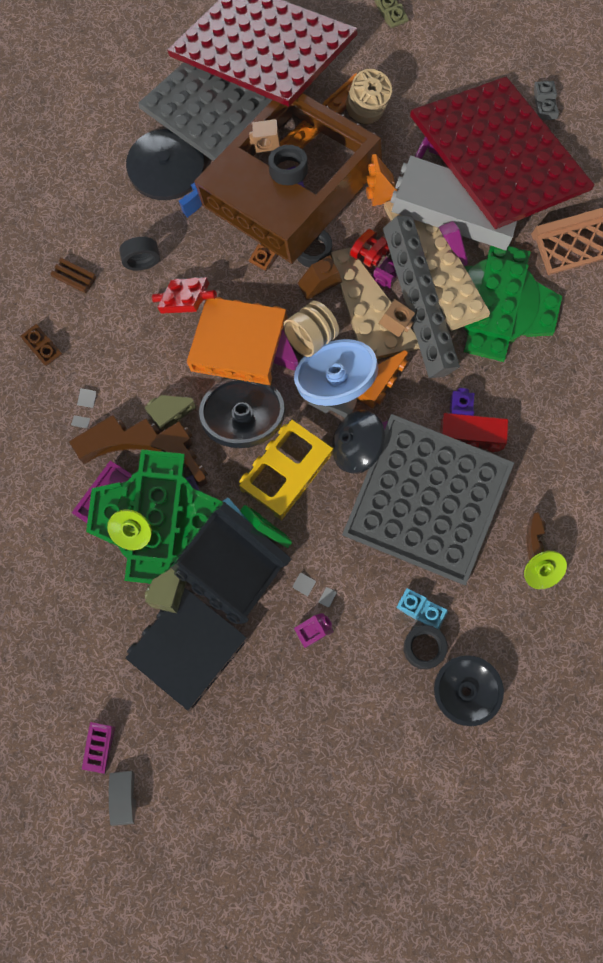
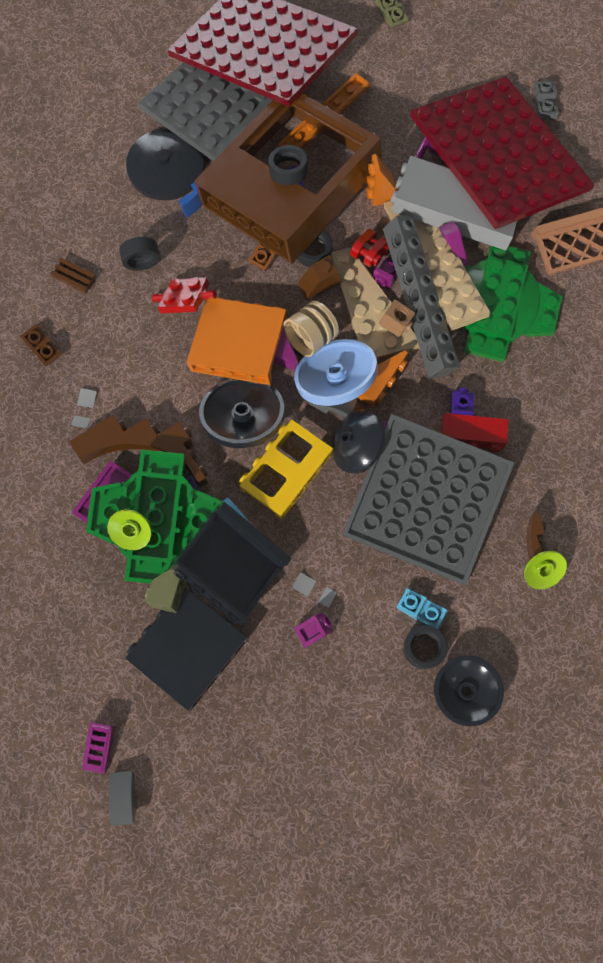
olive slope [145,395,196,432] -> none
green tile [240,505,292,548] -> none
medium nougat brick [249,119,280,153] -> none
tan wheel [346,69,392,124] -> none

